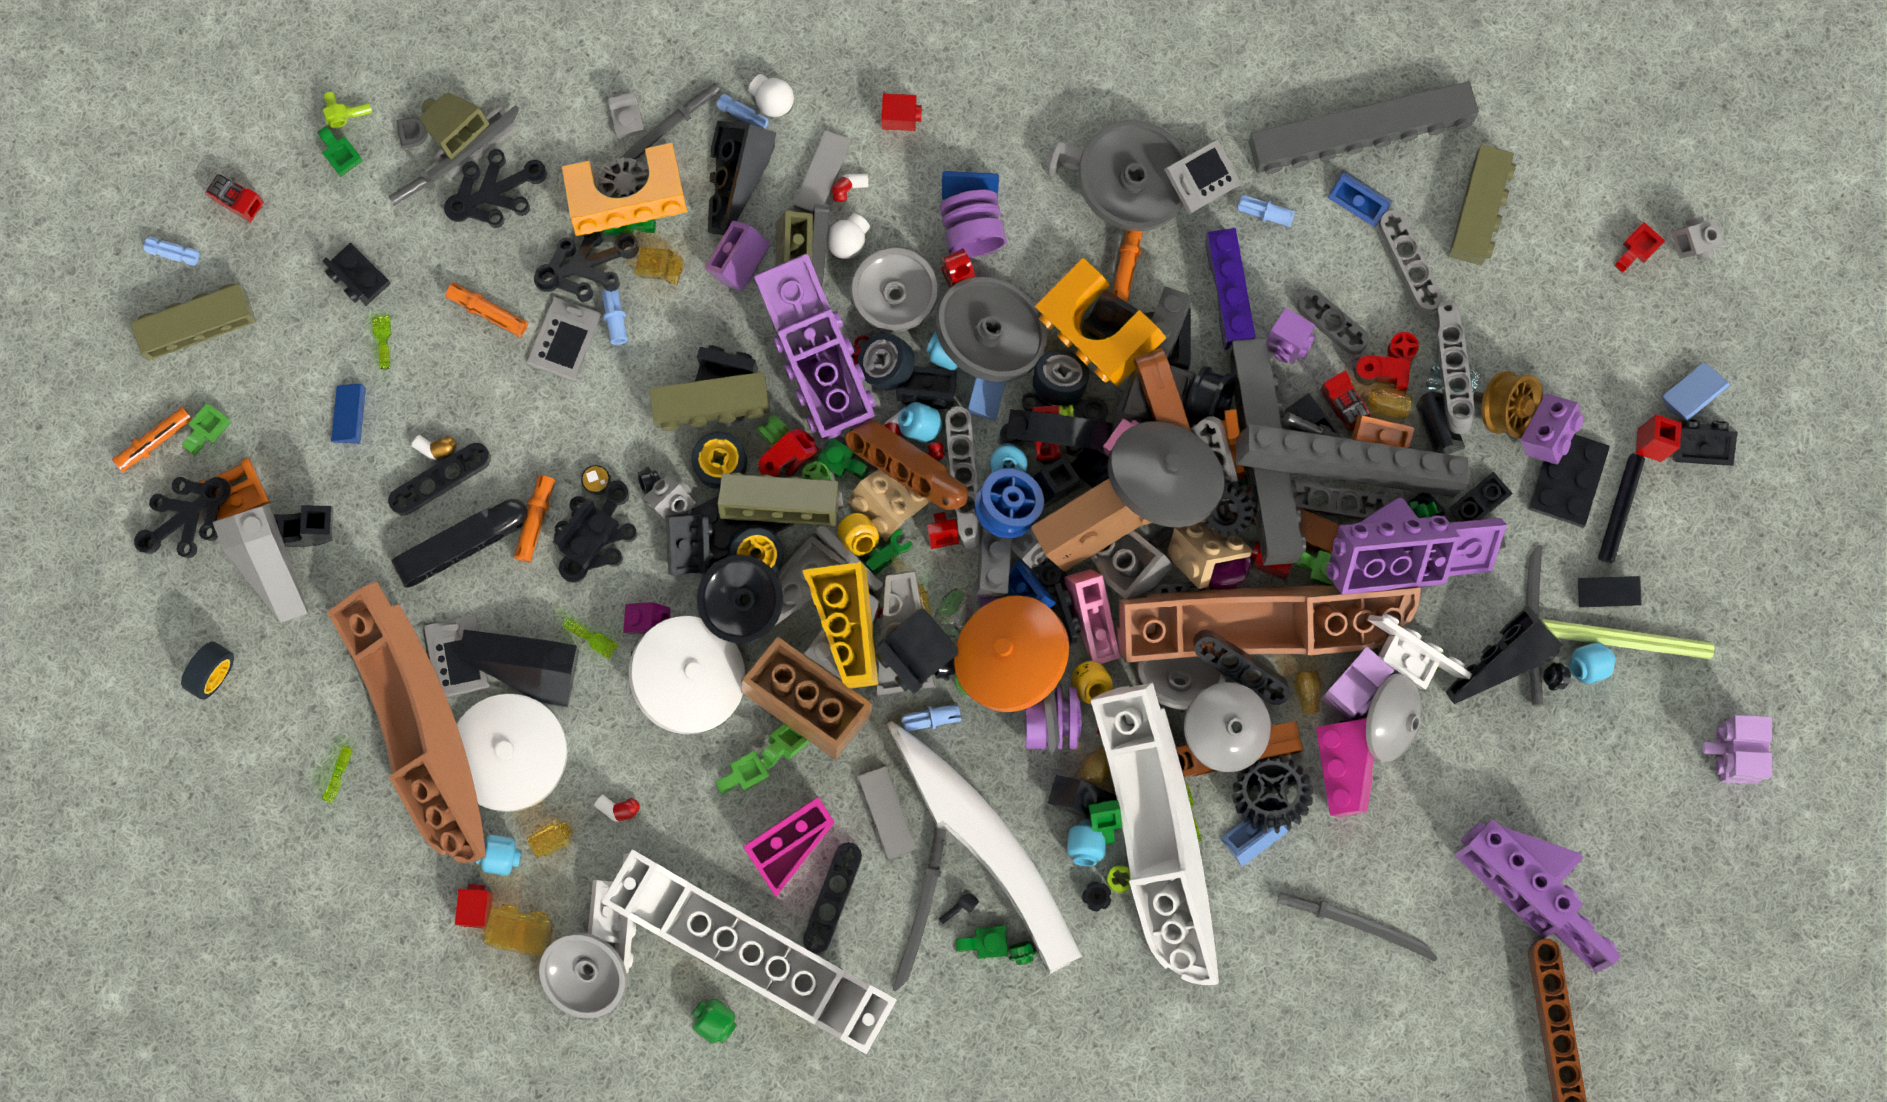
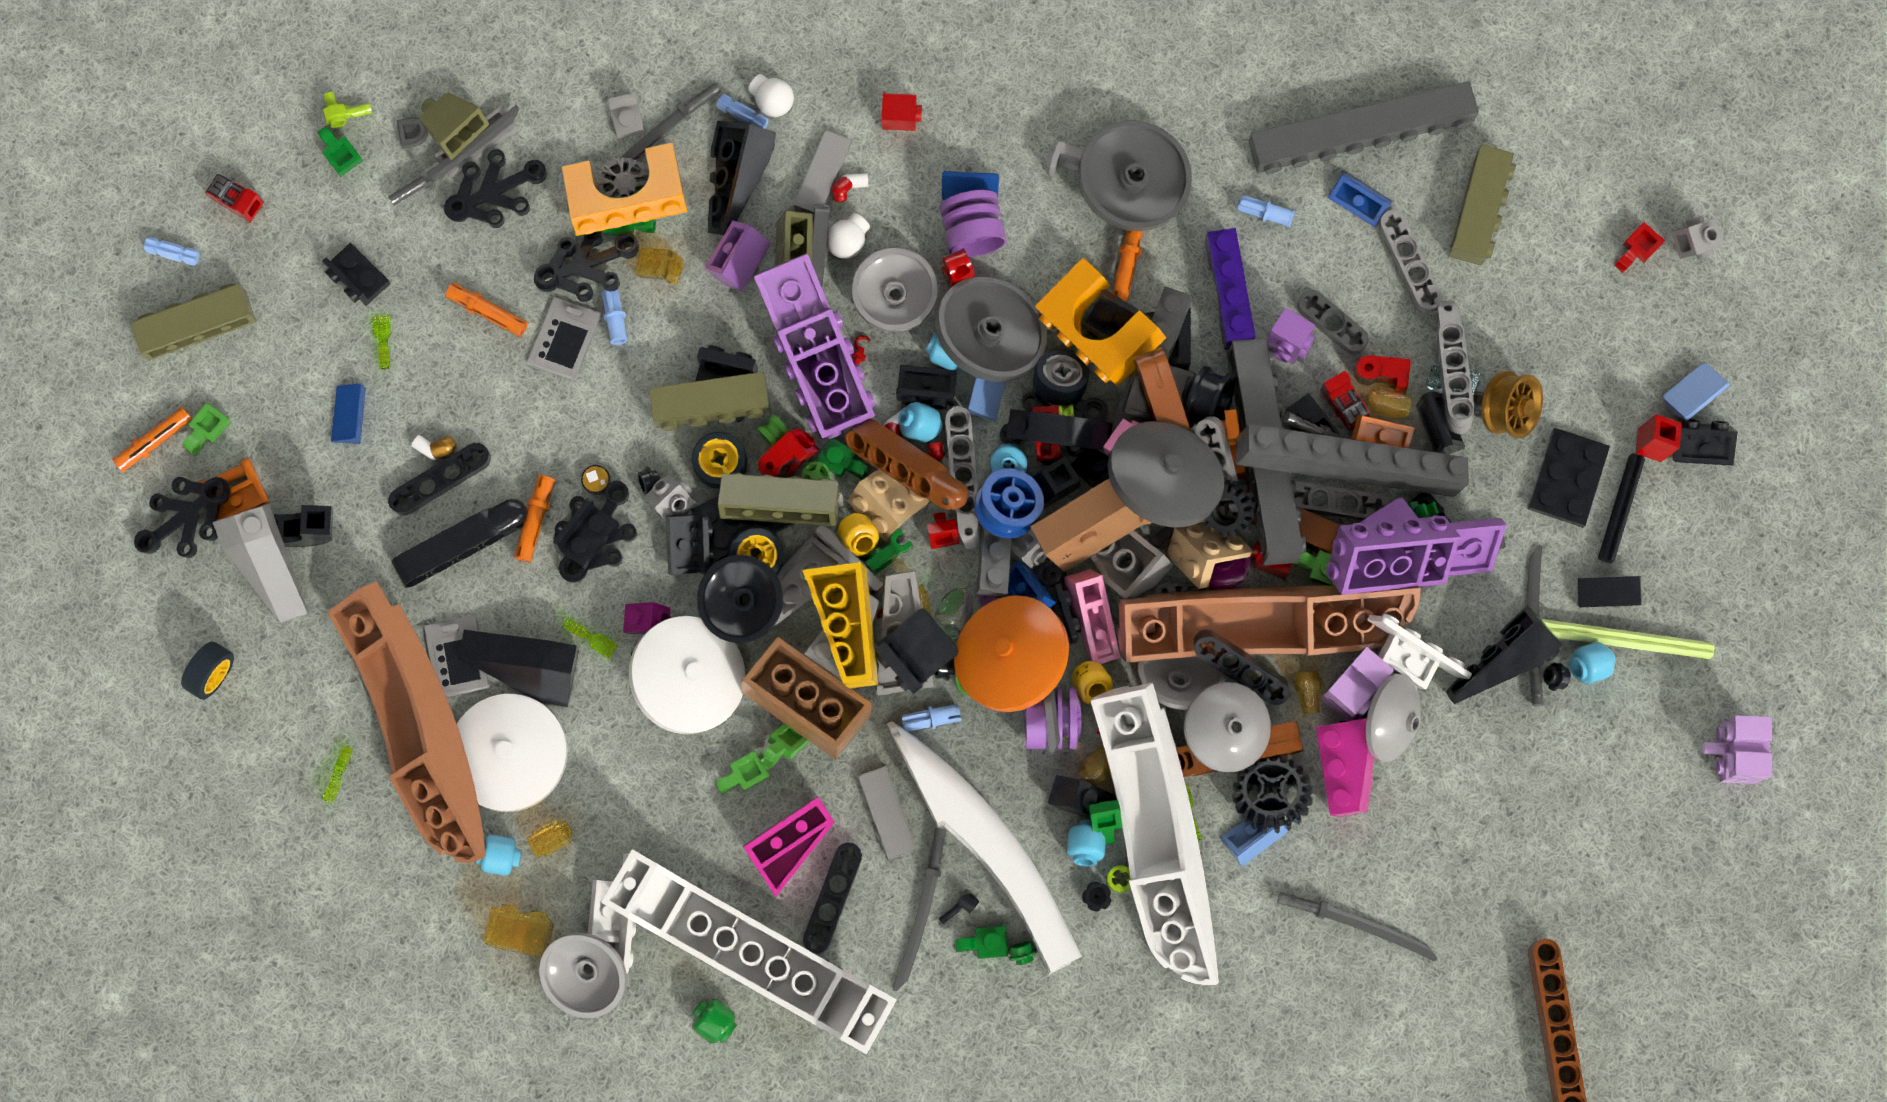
red brick [455,884,493,929] -> none
arm [594,795,640,822] -> none
wheel [858,333,915,391] -> none
light grey container [1164,139,1242,214] -> none
red wheel [1387,332,1419,361] -> none
black slope [1449,472,1513,522] -> none
medium lavender wedge [1454,819,1621,973] -> none
medium lavender brick [1521,393,1583,465] -> none

